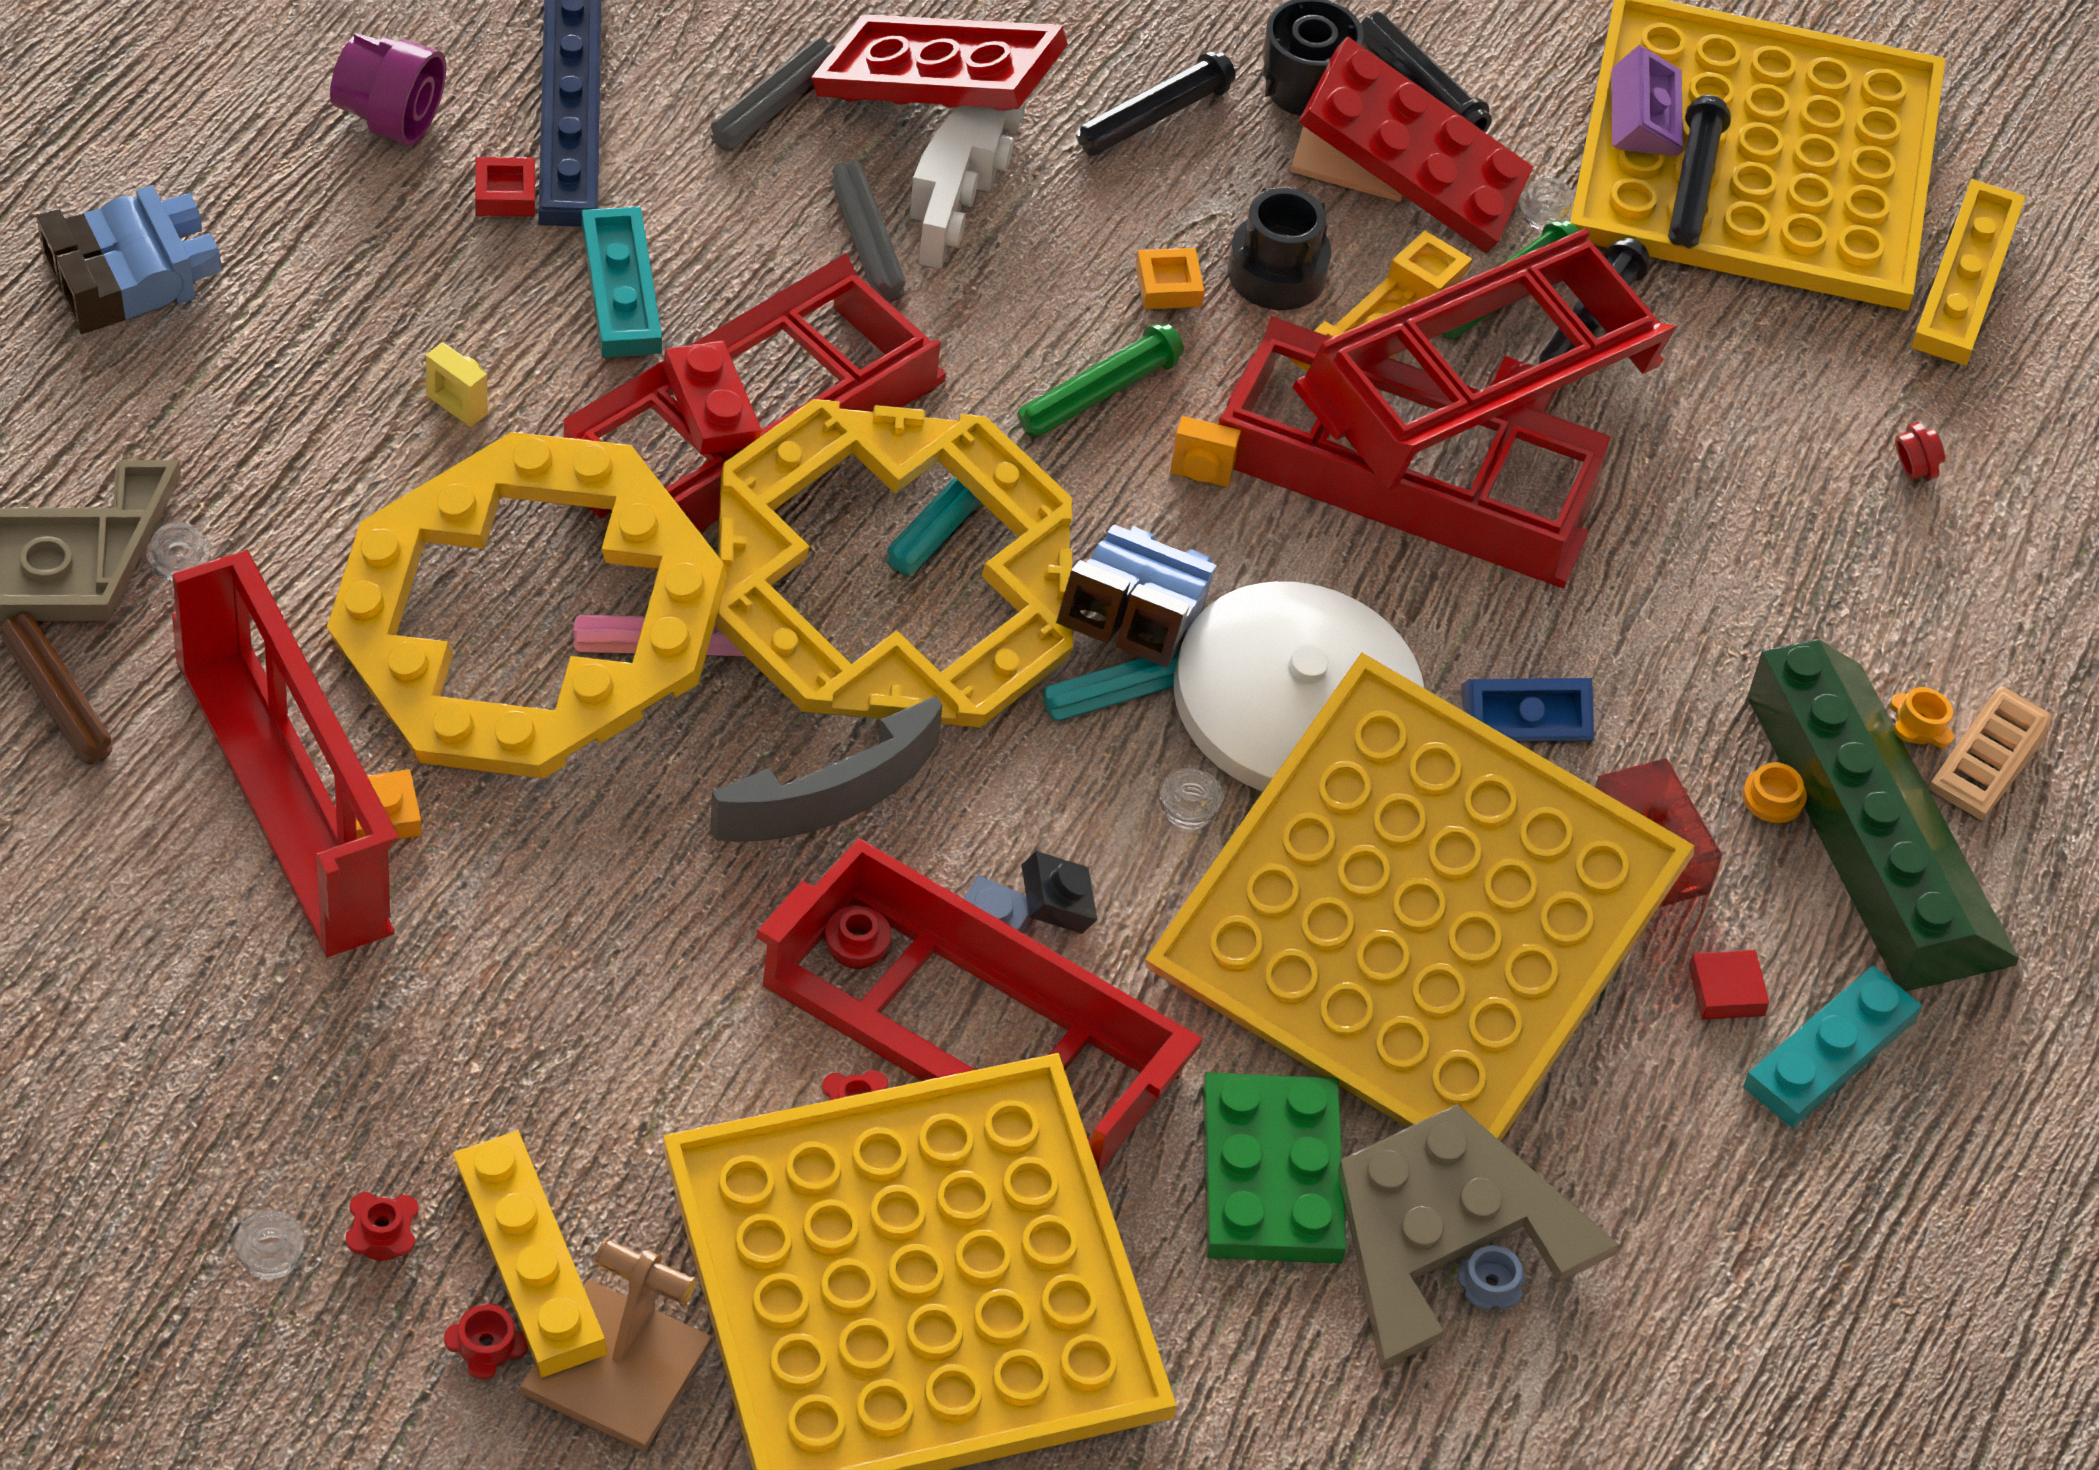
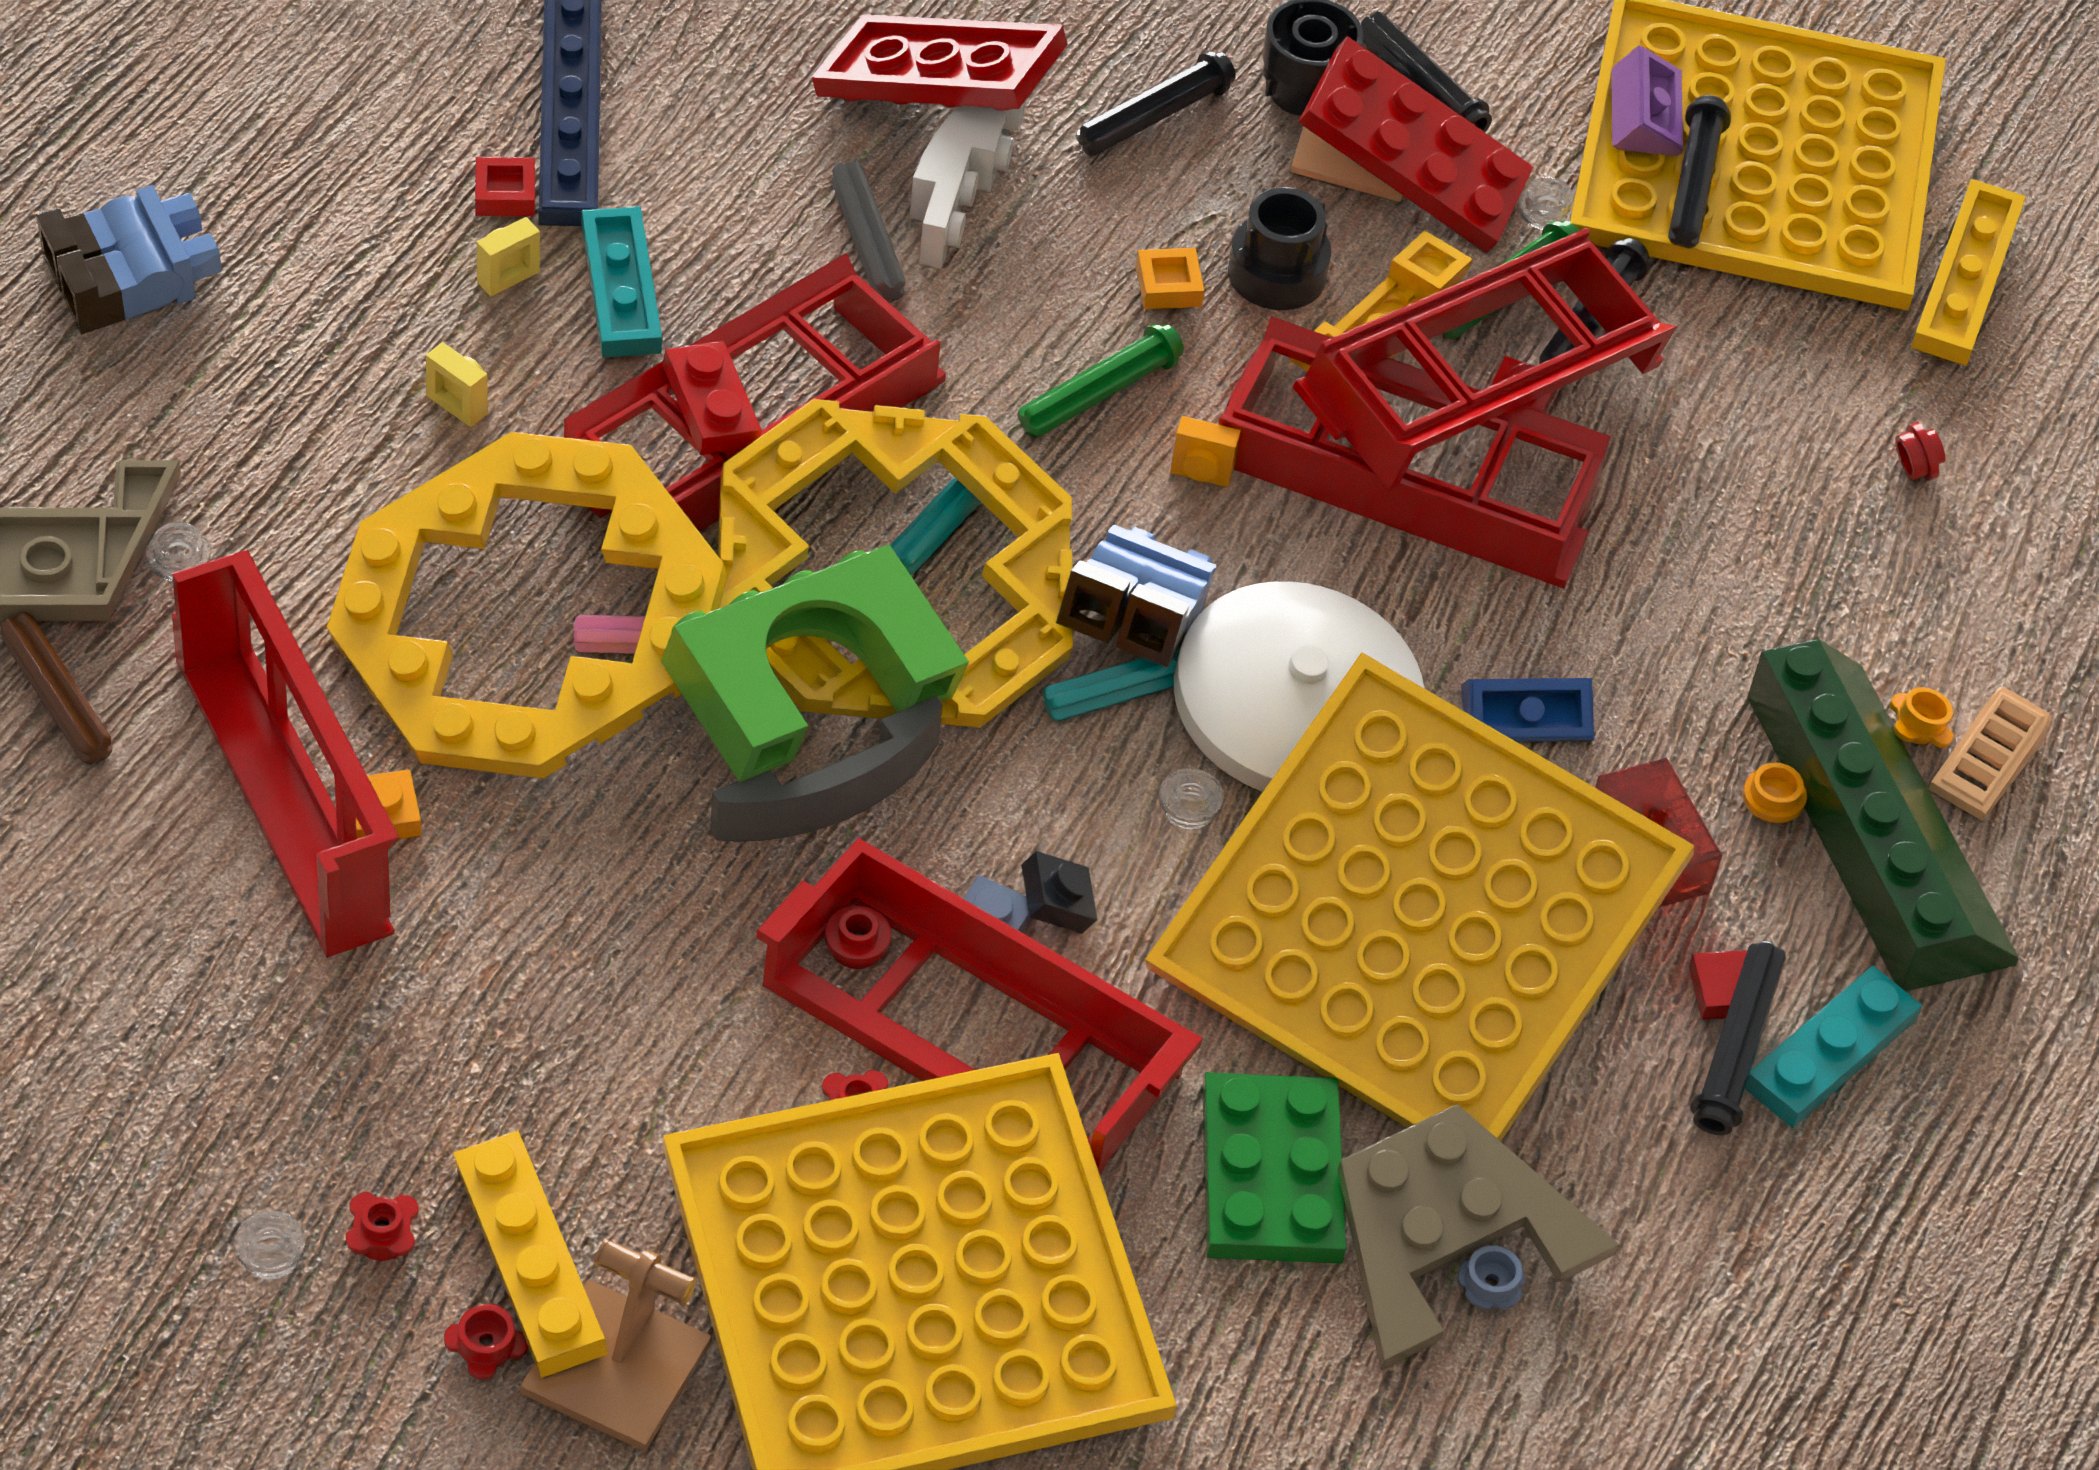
magenta piece [330,33,447,146] -> none
dark grey axle [710,38,836,150] -> none
none -> light yellow plate [477,217,540,297]
none -> bright green arch [661,544,969,782]
none -> black axle [1690,940,1786,1135]

